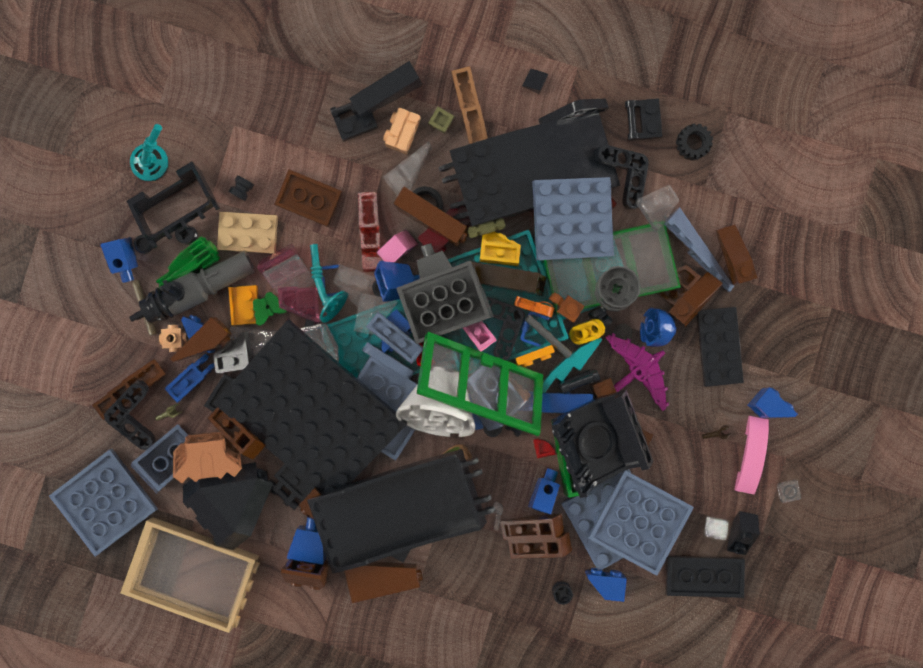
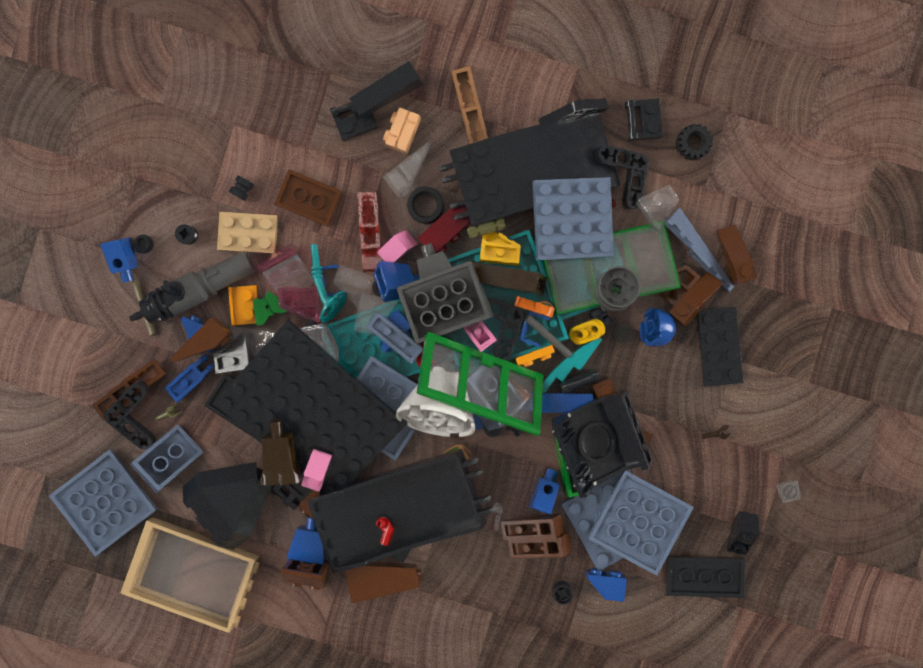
black hinge [126,161,221,249] -> none
teal dish [130,124,168,181] -> none
green piece [156,236,220,287] -> none
light nougat brick [159,325,189,352] -> none
nougat slope [173,432,242,483] -> none
reddish brown slope [208,407,266,460] -> none
sand blue beam [362,342,415,380] -> none
reddish brown slope [393,187,468,246] -> none
olive plate [428,107,454,134] -> none
black slope [522,69,548,94] -> none
red tile [533,439,556,458] -> none
dark orange plate [549,292,585,323] -> none
magenta bar [605,333,669,411] -> none
clear slope [704,516,729,541] -> none
bright pink slope [735,416,769,494] -> none
blue slope [748,387,798,418] -> none
none -> dark brown piece [261,419,303,485]
none -> bright pink slope [301,449,332,492]
none -> red arm [376,517,394,546]

